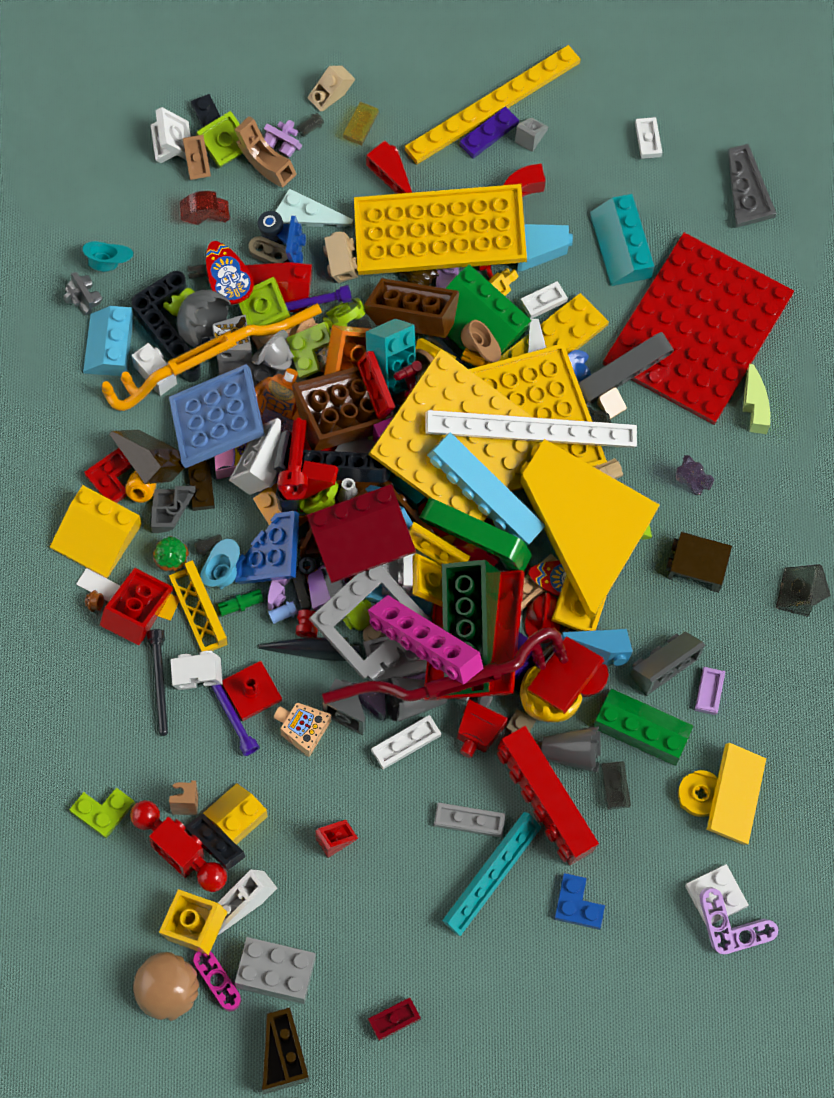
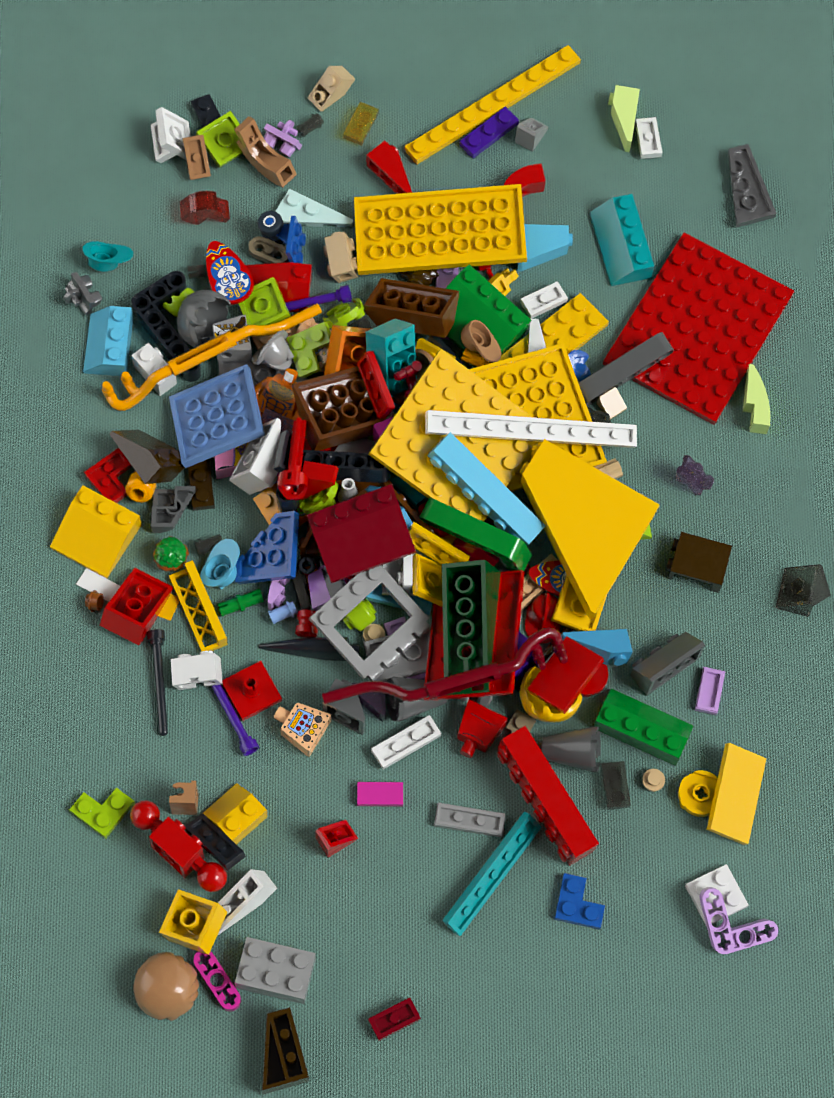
dark pink brick [368,595,484,685] -> none
none -> dark pink tile [357,782,403,807]
none -> yellowish green slope [608,85,640,152]
none -> tan plate [642,769,665,792]

